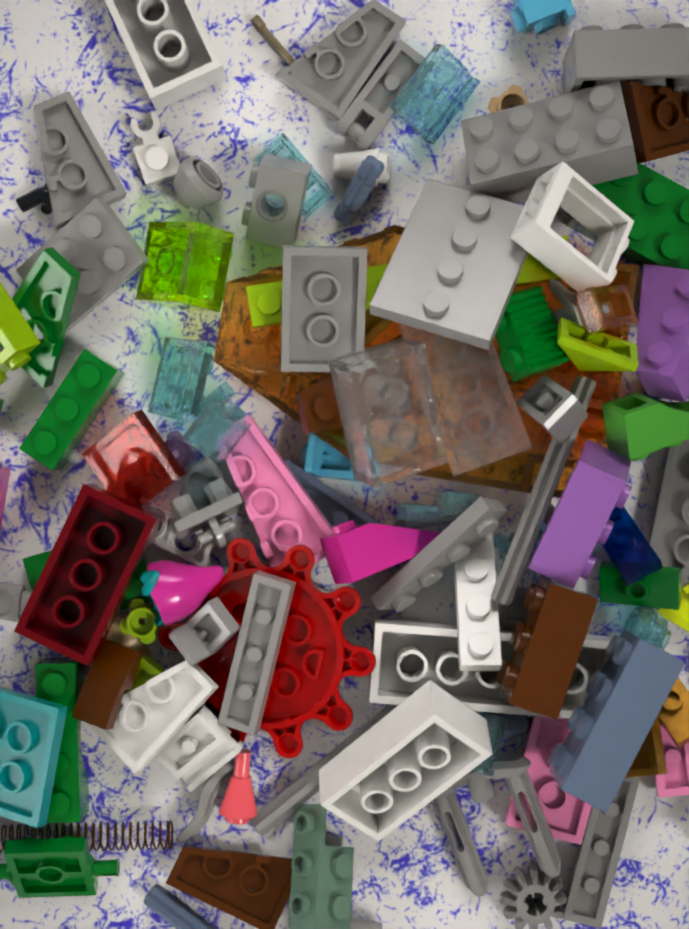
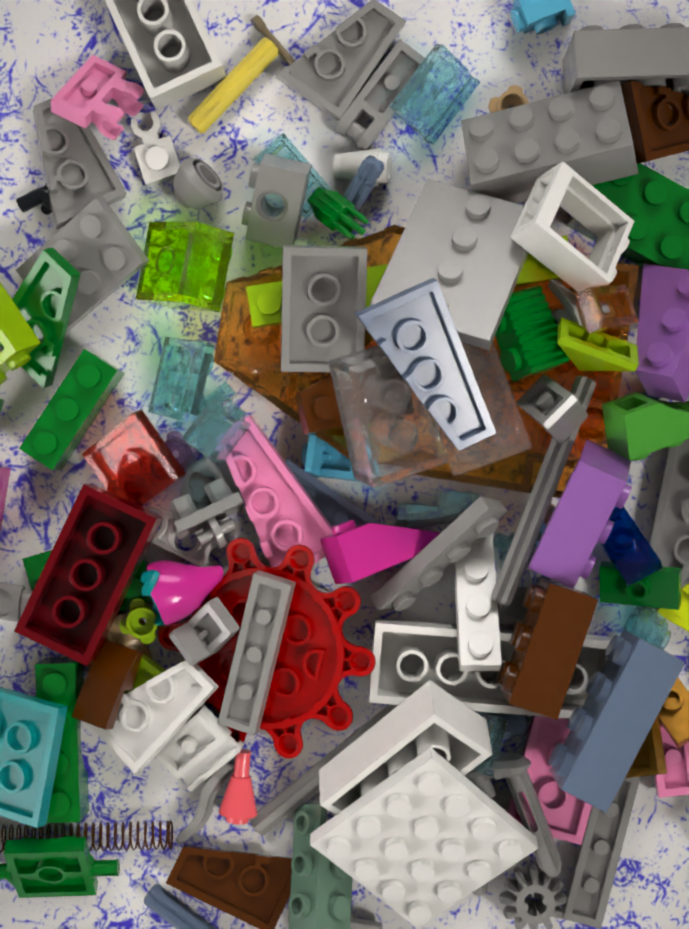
none -> bright pink plate [51,54,145,140]
none -> light yellow axle [188,37,279,133]
none -> green piece [307,187,369,240]
none -> white plate [310,747,538,929]
none -> wing [355,278,496,451]

